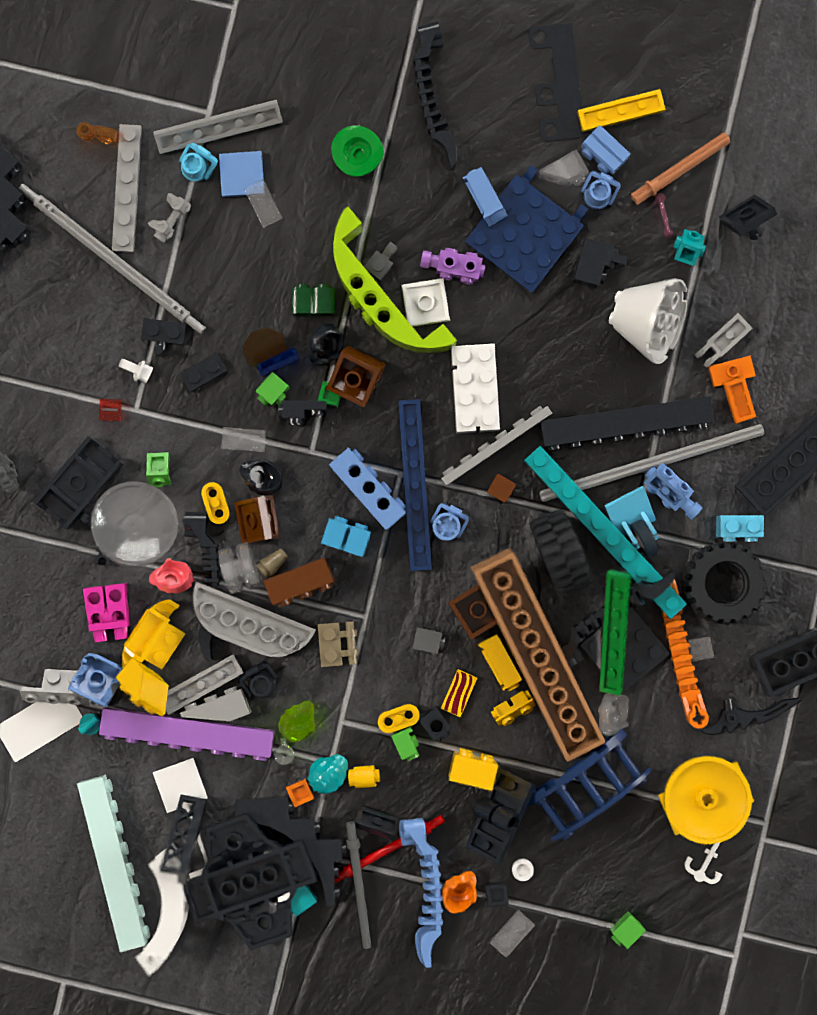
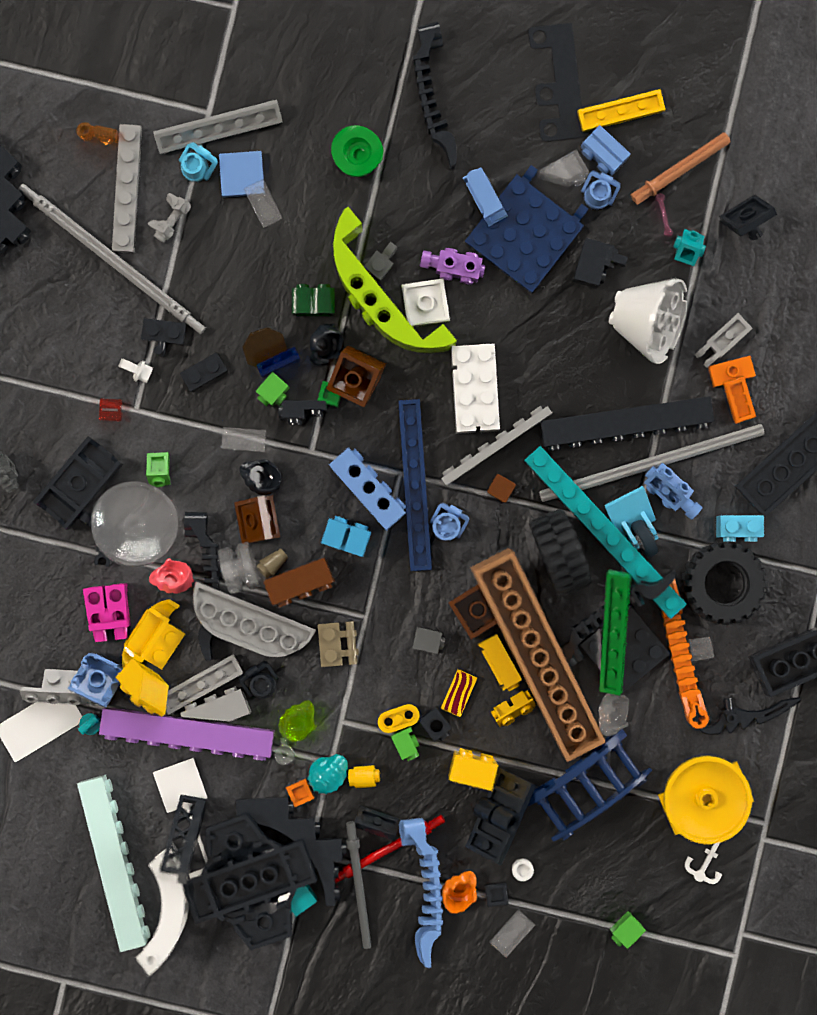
yellow plate [201,482,230,524] -> none

